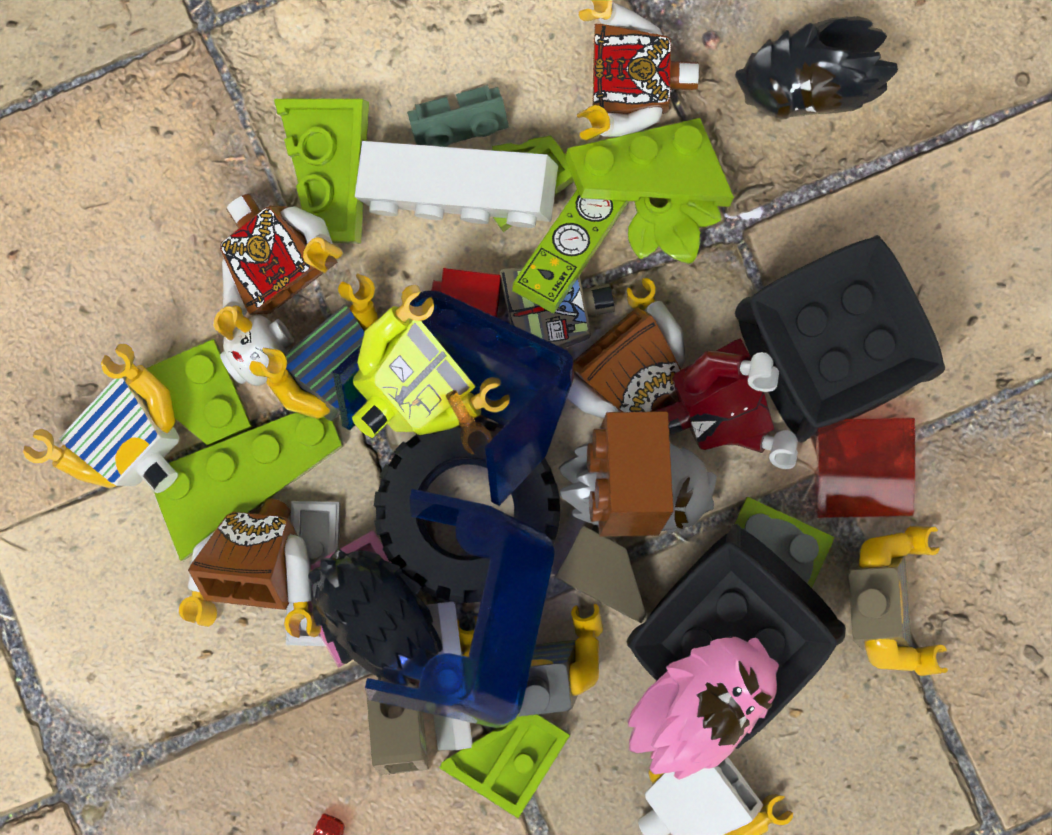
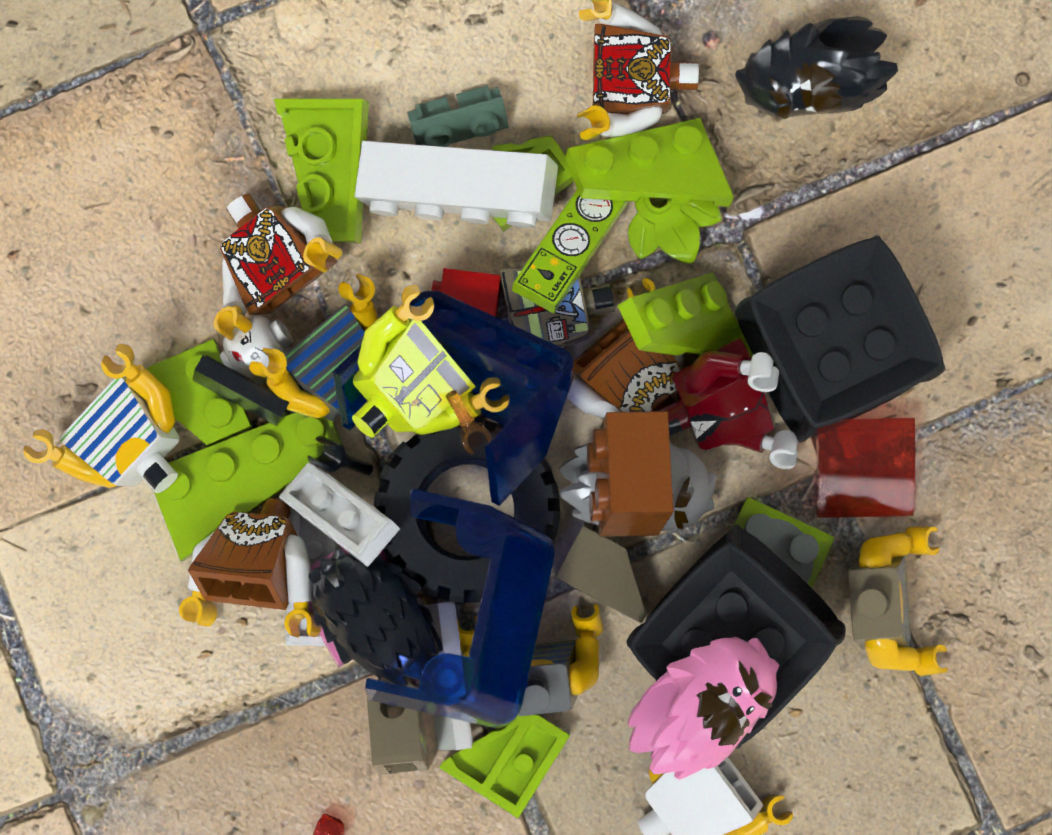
none -> black tile [192,355,289,426]
none -> white tile [279,461,400,567]
none -> black hand [307,436,373,475]
none -> lime wing [617,272,753,358]

